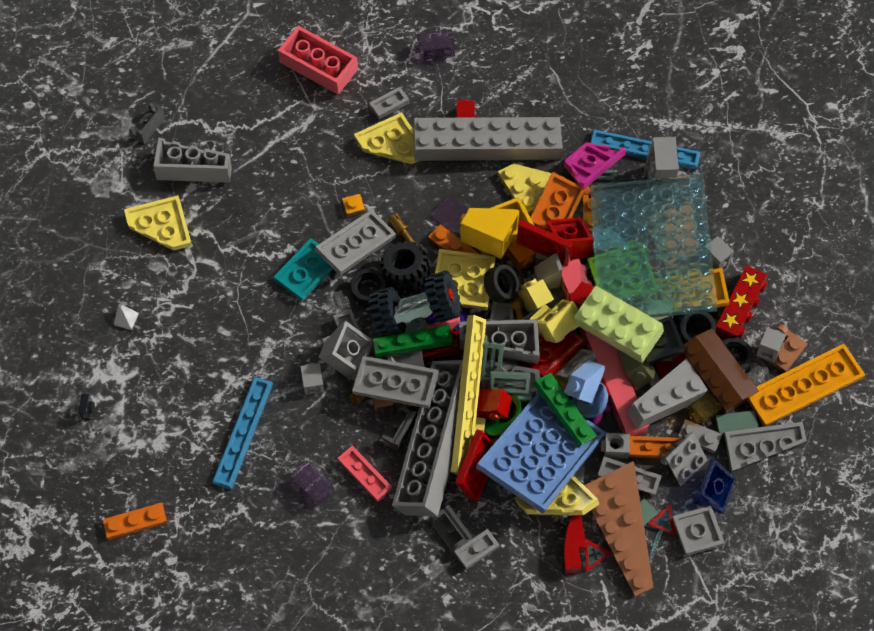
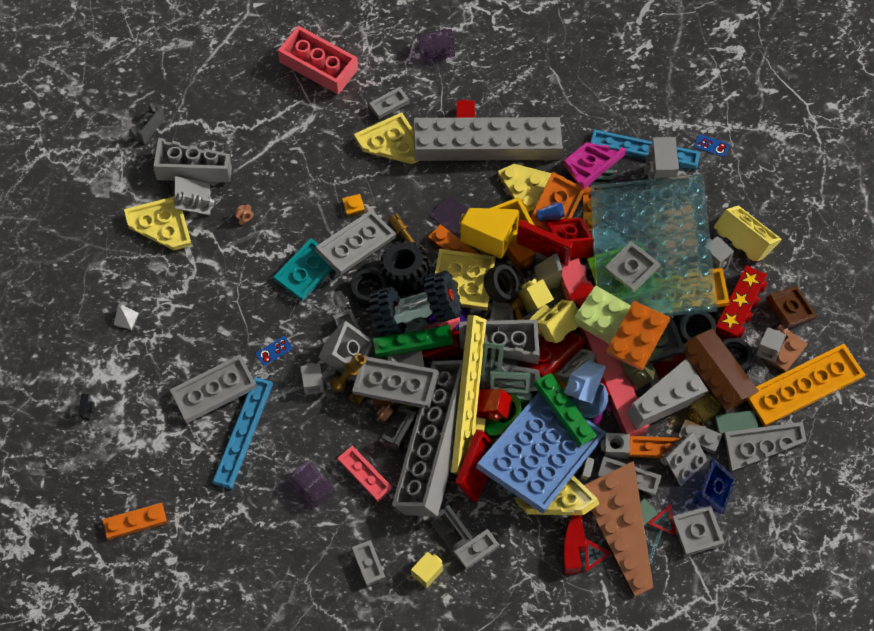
none -> light grey plate [170,354,258,423]
none -> light grey hinge [174,176,214,215]
none -> nougat plate [235,205,254,225]
none -> blue sticker [256,336,293,366]
none -> pearl gold pin [330,353,367,392]
none -> light grey plate [352,540,386,586]
none -> nougat plate [376,403,394,422]
none -> light yellow brick [411,552,443,589]
none -> blue cone [536,202,565,221]
none -> light grey tile [578,457,594,483]
none -> light grey plate [605,241,660,293]
none -> orange plate [606,301,670,371]
none -> blue sticker [694,134,729,156]
none -> light yellow slope [714,205,782,261]
none -> reddish brown plate [766,286,817,329]

